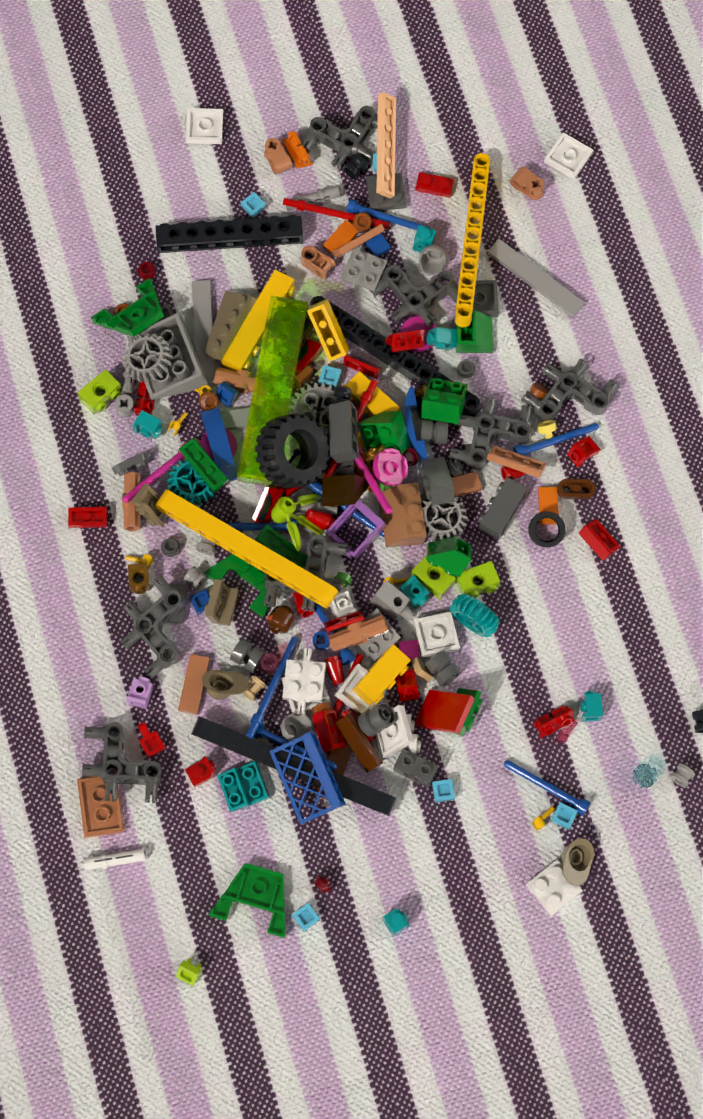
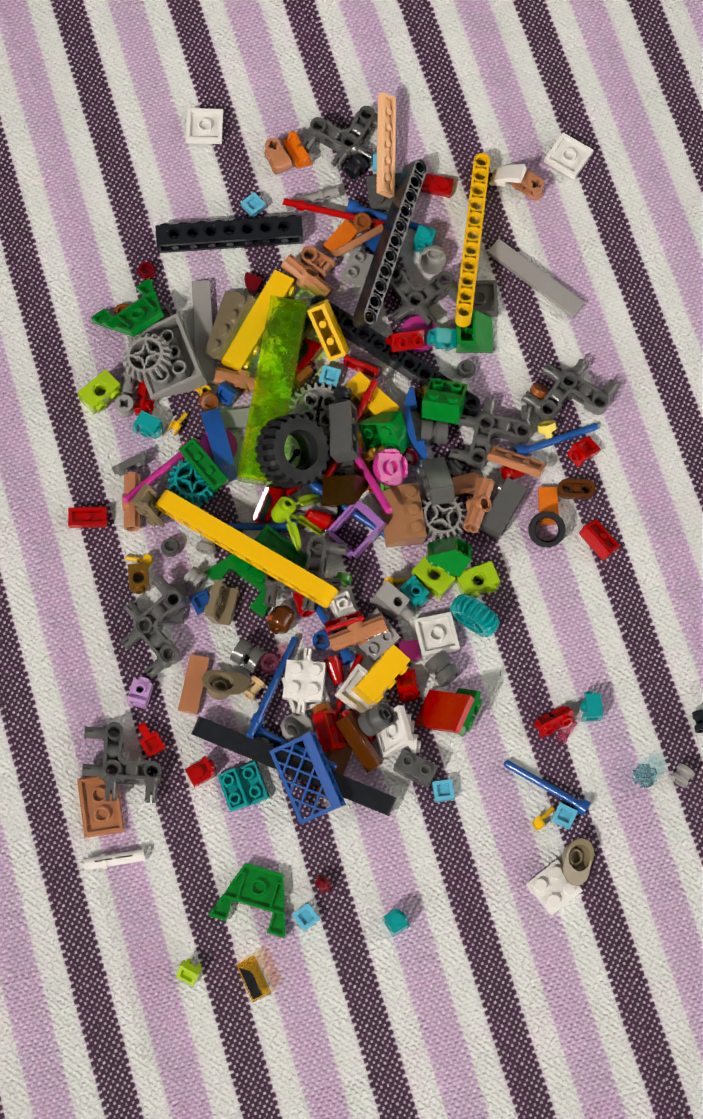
tan tile [412,657,434,682] -> none
none -> clear yellow slope [236,955,271,1003]
none -> dark red tile [244,272,263,296]
none -> nougat piece [281,254,333,299]
none -> black beam [352,159,427,329]
none -> nougat piece [463,477,495,533]
none -> white slope [489,164,527,187]

